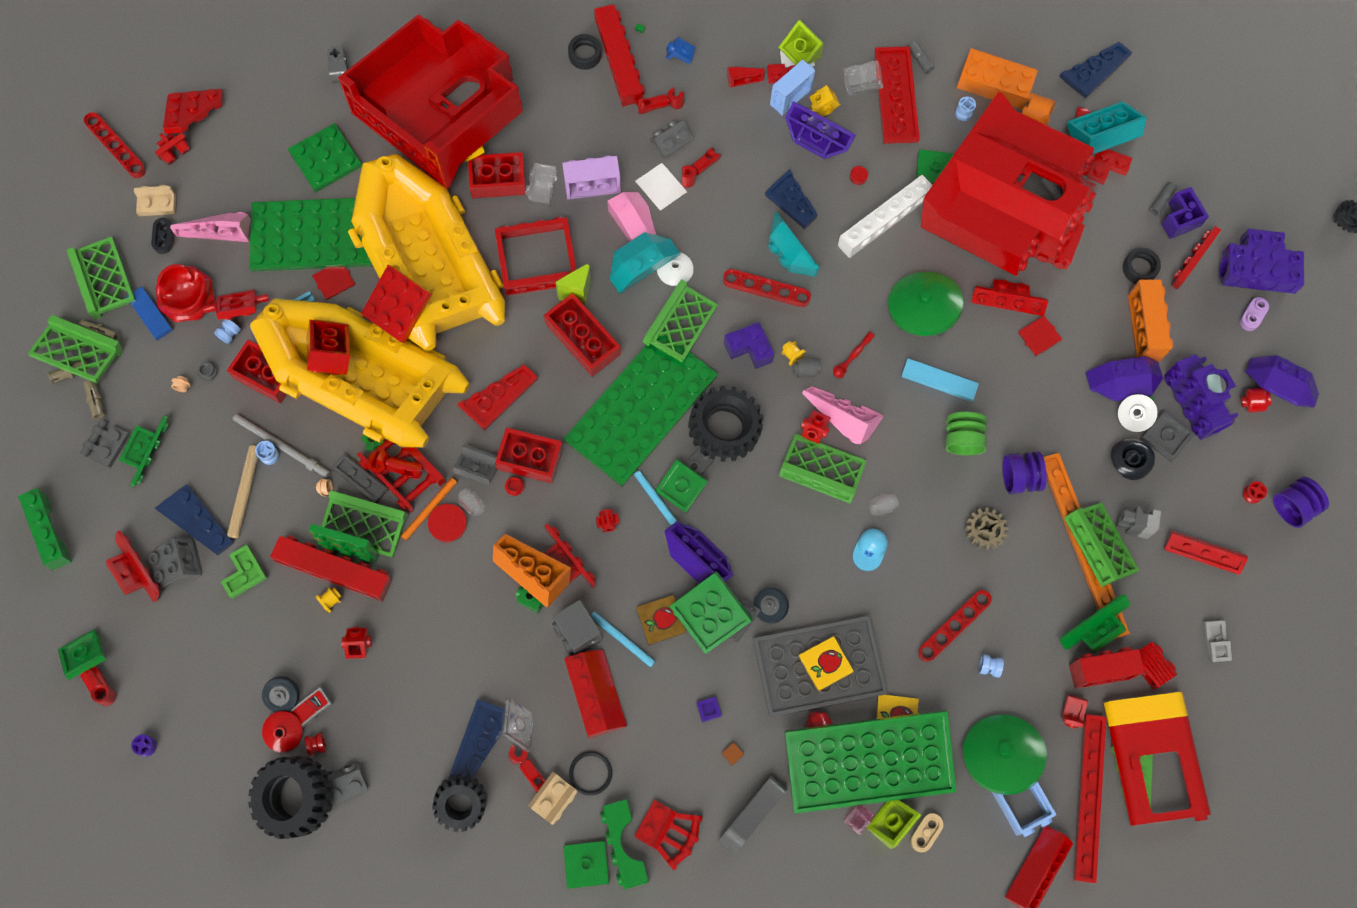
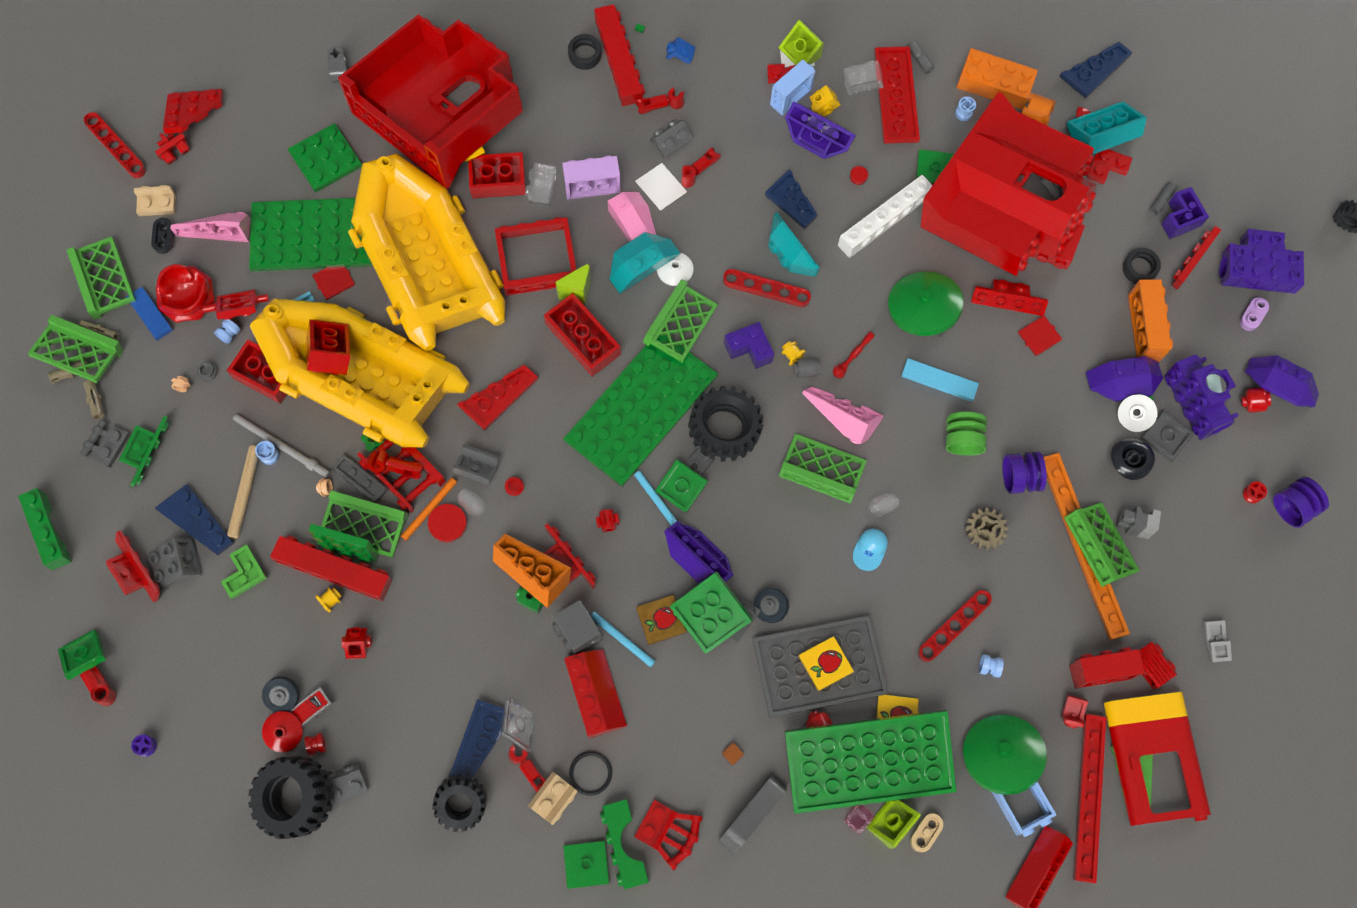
red plate [361,265,432,343] -> none
red brick [495,427,563,484] -> none
dark purple tile [696,696,722,723] -> none
red slope [727,67,765,87] -> none
red brick [801,410,831,444] -> none
green bracket [1059,594,1131,653] -> none
red plate [1164,530,1248,575] -> none

